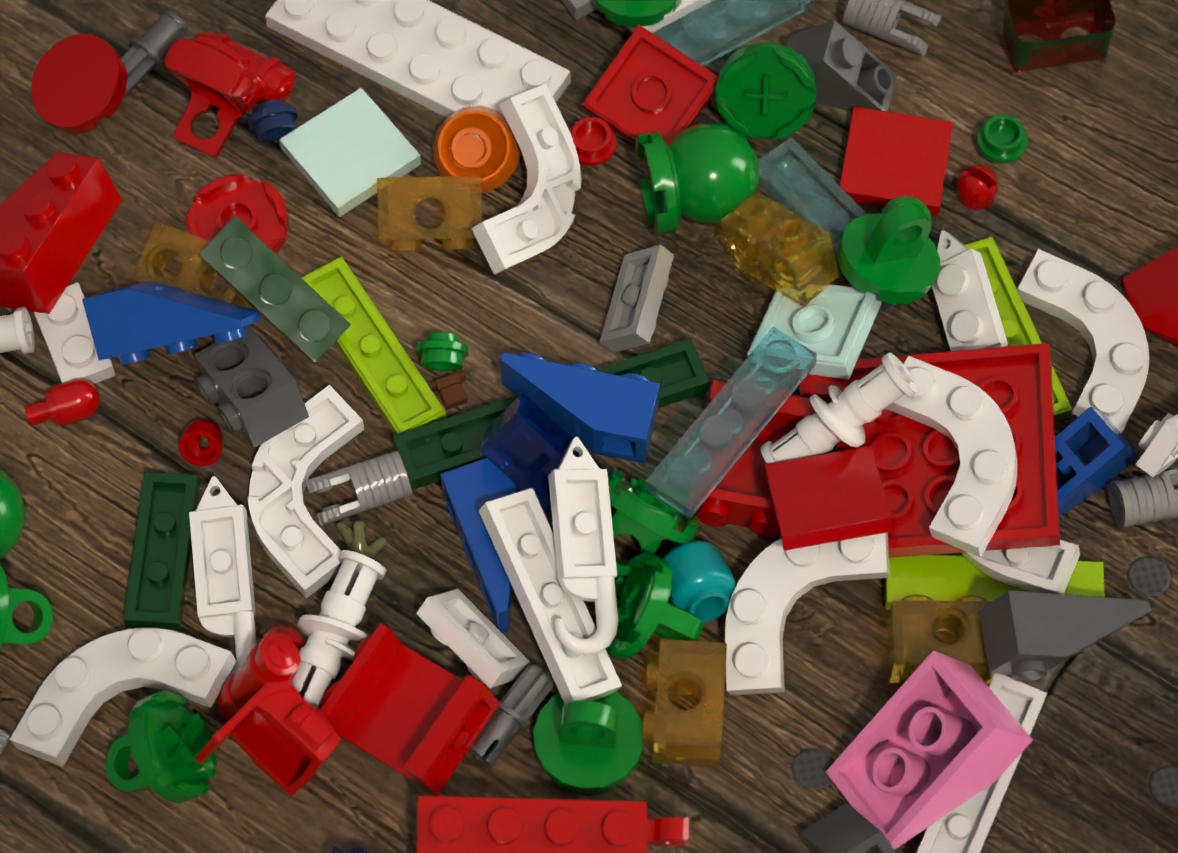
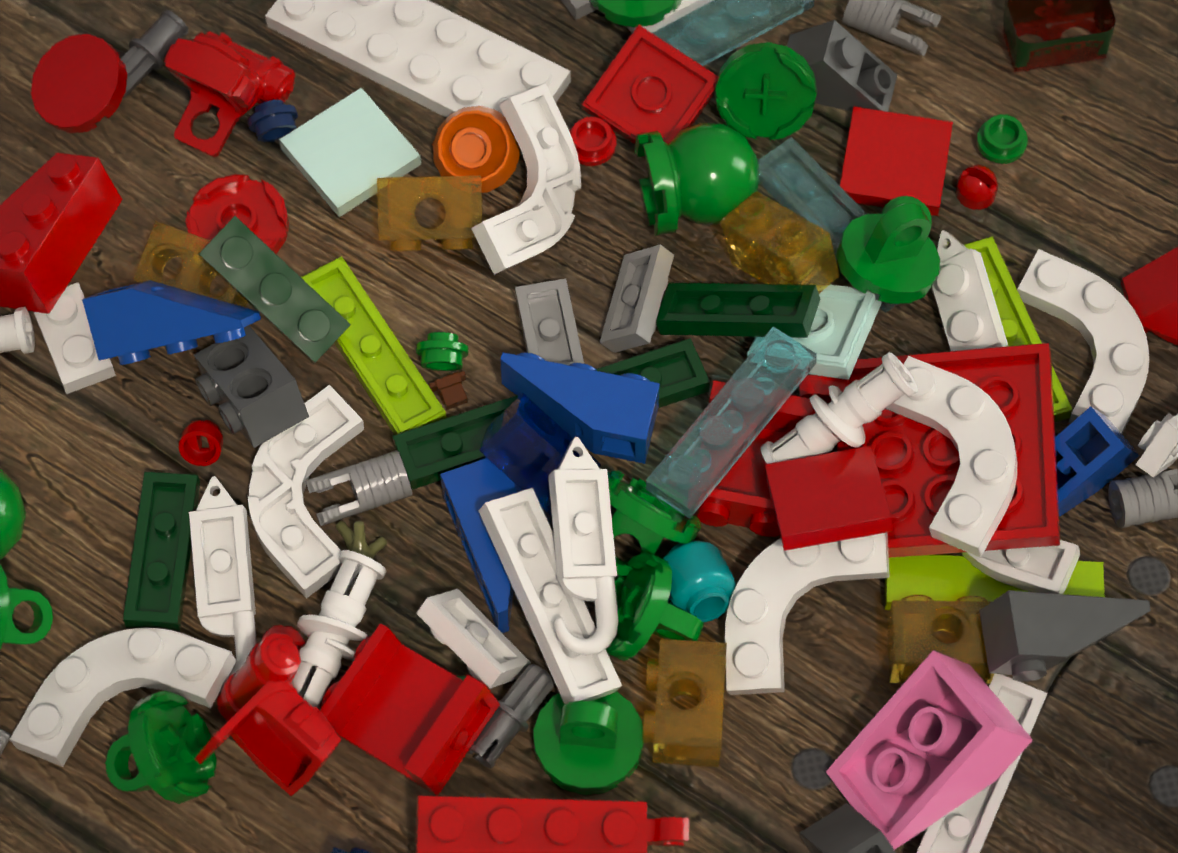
red cylinder [24,378,100,426] -> none
none -> light grey plate [515,278,584,365]
none -> dark green plate [656,283,821,338]

